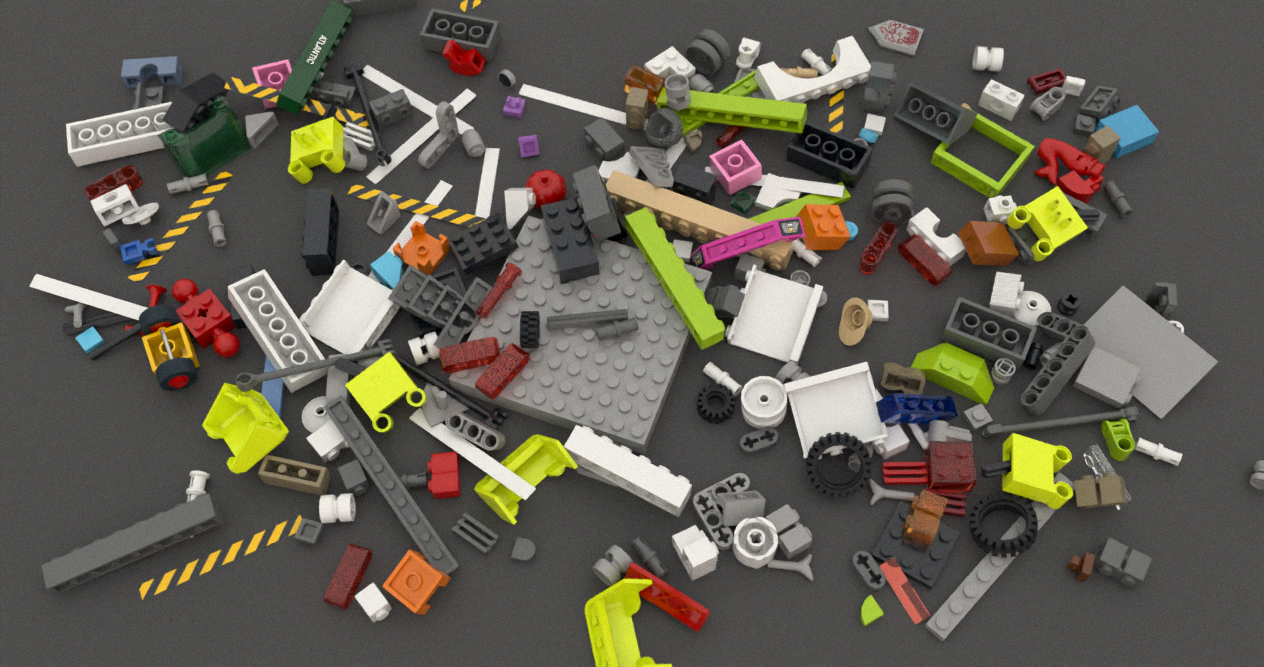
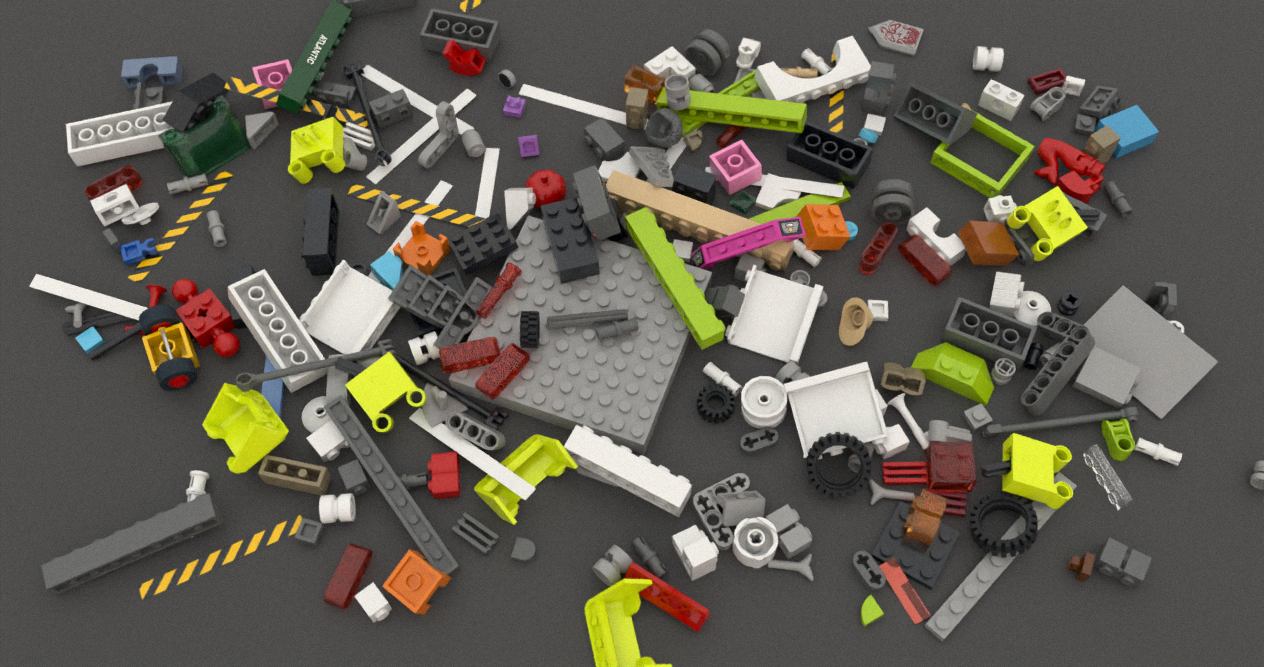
clear blue brick [876,393,958,424] -> none
dark tan piece [1074,473,1127,508] -> none

